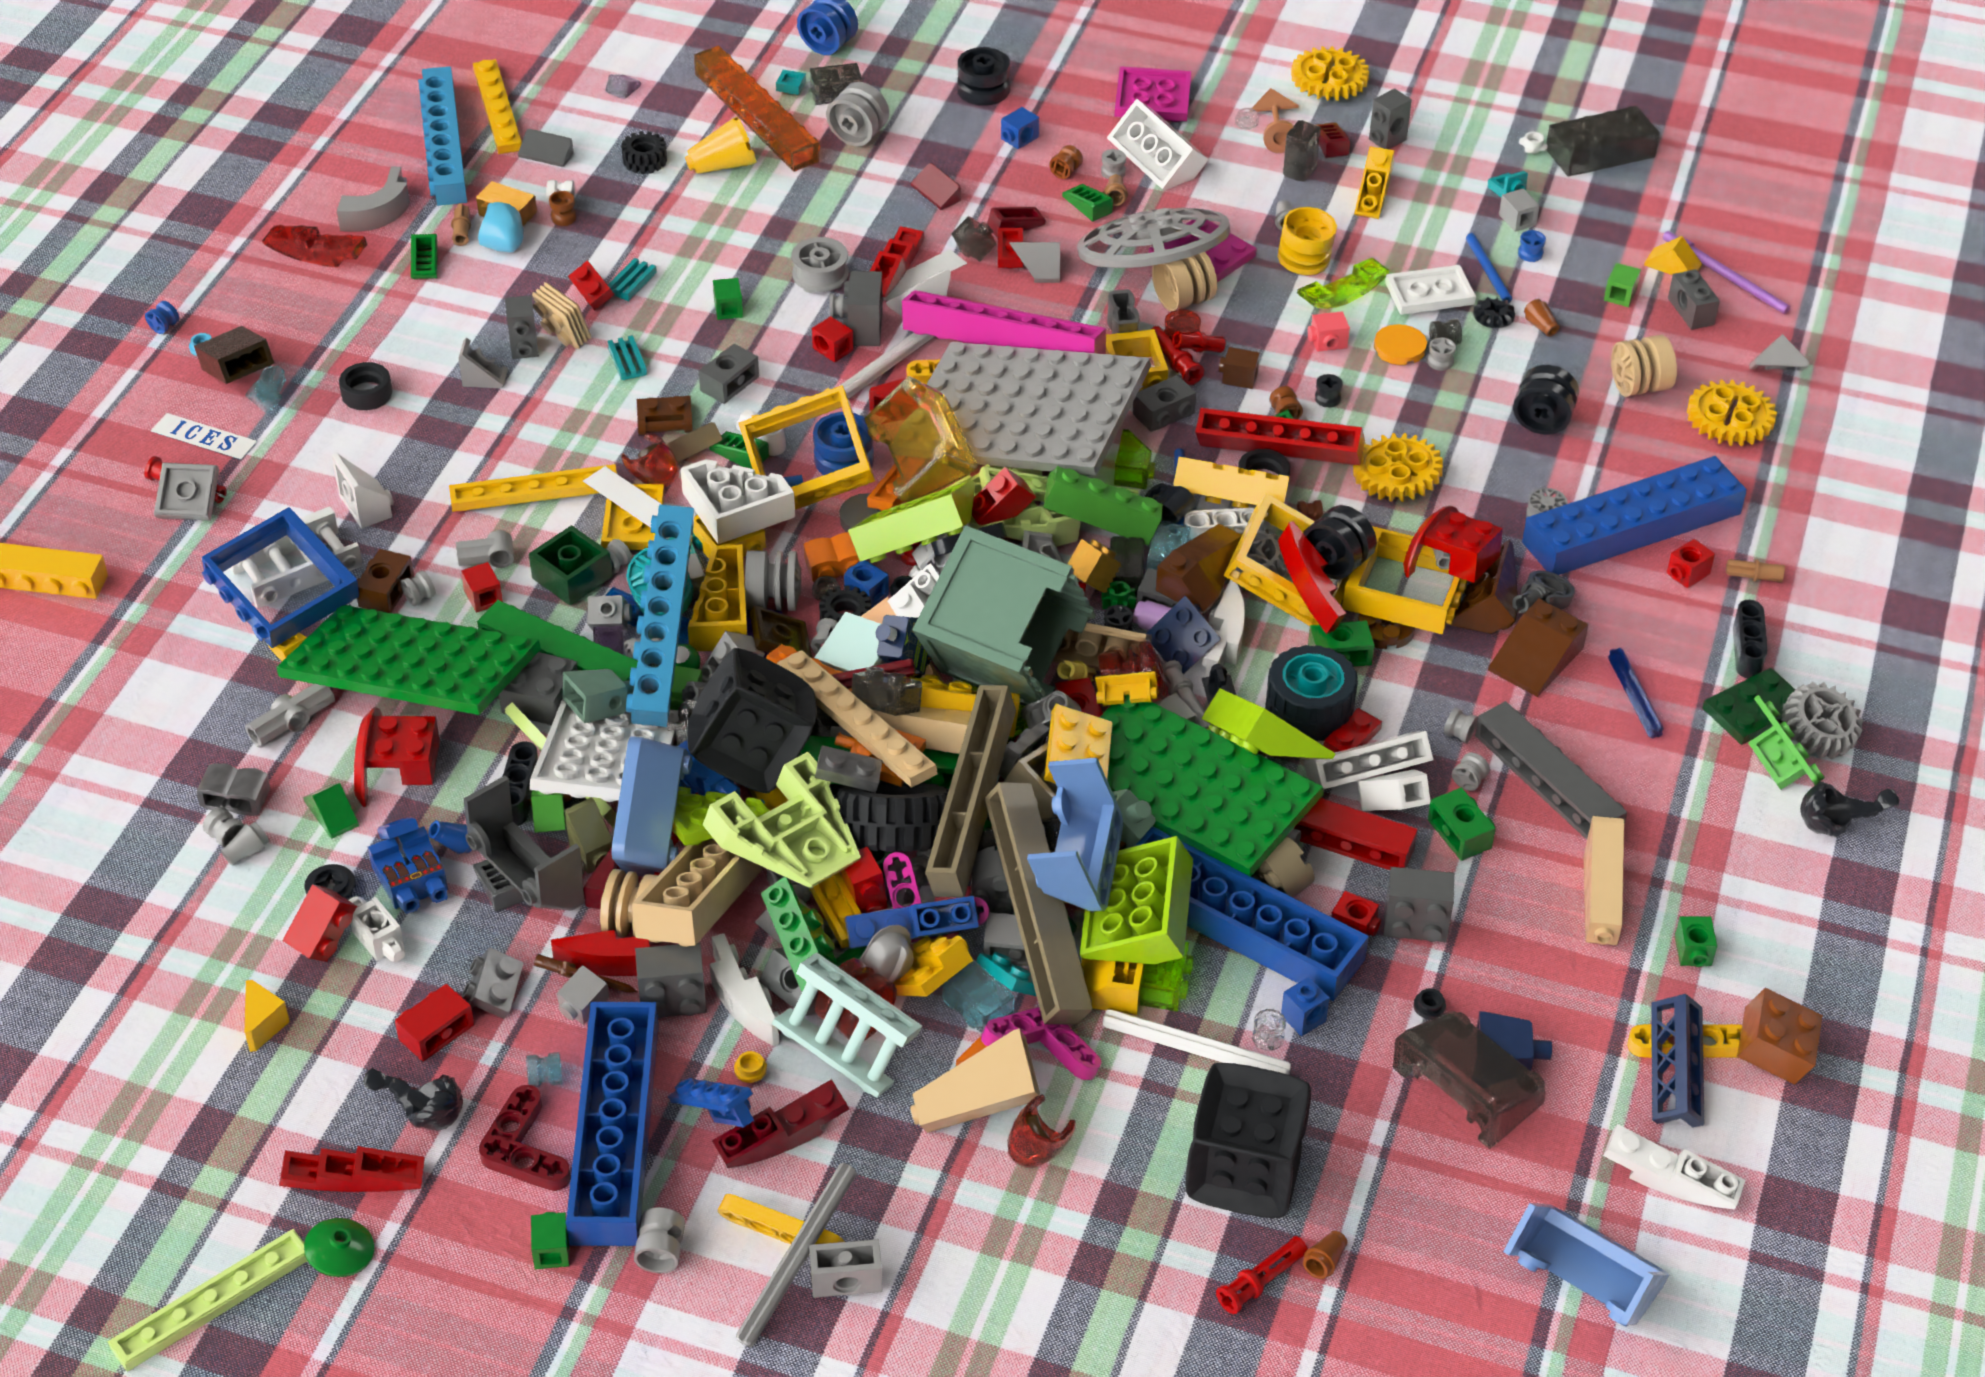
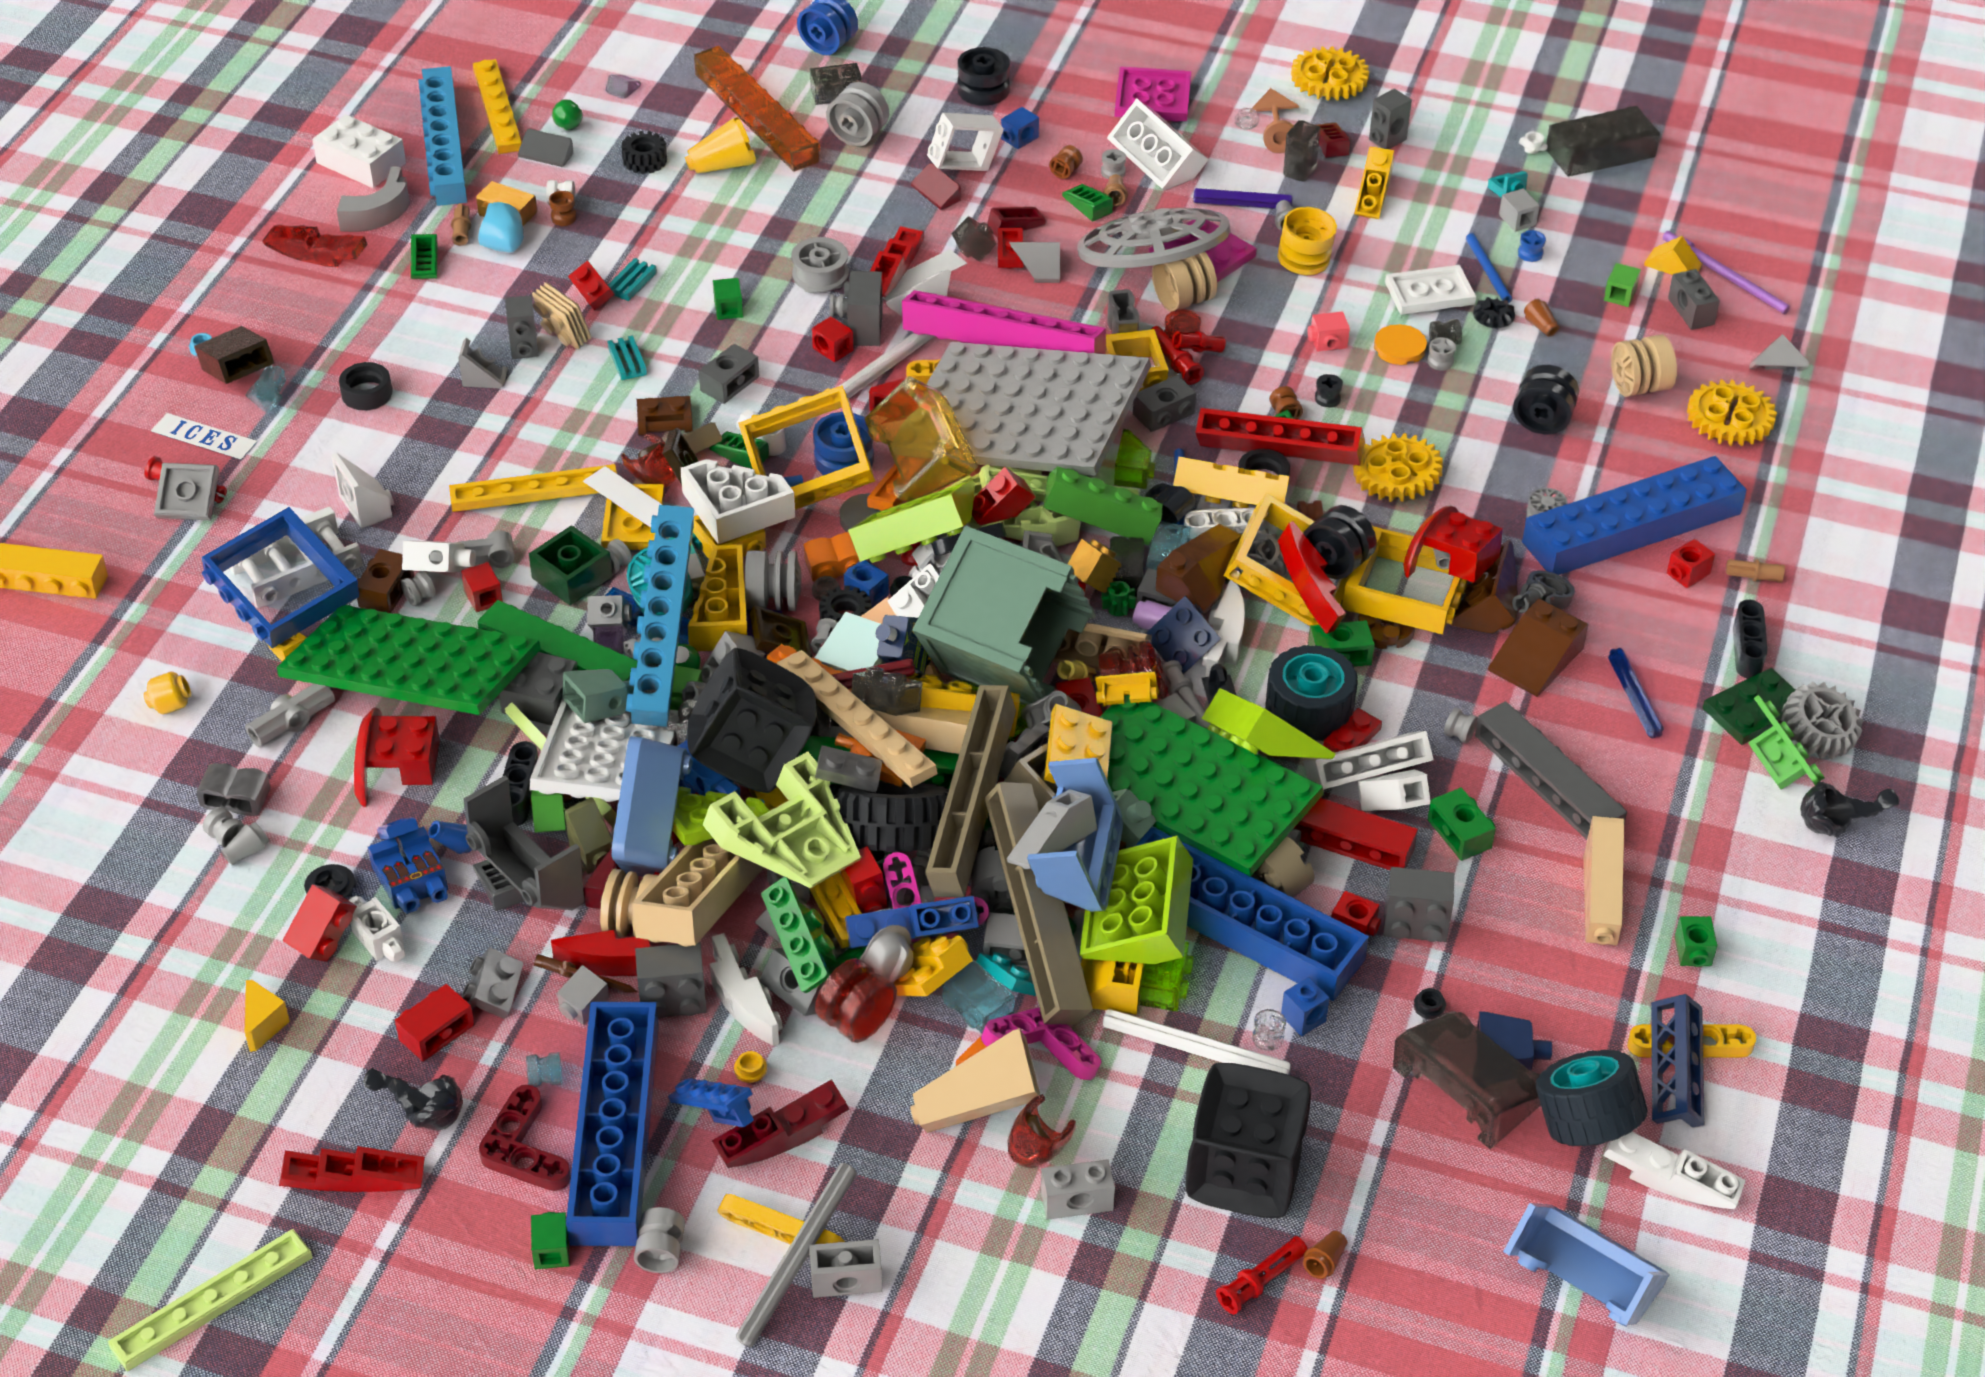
blue wheel [145,301,180,334] -> none
green slope [303,783,359,839] -> none
green dish [304,1218,374,1277] -> none
light aqua fence [772,952,922,1098] -> none
teal plate [776,70,806,95] -> none
black wheel [1104,605,1133,631] -> none
reddish brown brick [1218,347,1260,389] -> none
clear neon green slope [1297,258,1390,309] -> none
light grey wheel [1452,752,1490,791] -> none
dark orange brick [1737,987,1823,1085] -> none
none -> yellow head [143,671,191,715]
none -> white brick [313,114,406,188]
none -> white torso [402,541,476,572]
none -> green piece [552,99,583,130]
none -> dark brown plate [662,428,699,485]
none -> white window [927,113,1004,171]
none -> light grey slope [1007,789,1098,869]
none -> light grey brick [1040,1159,1115,1220]
none -> dark purple axle [1193,188,1293,209]
none -> black wheel [1536,1050,1648,1146]

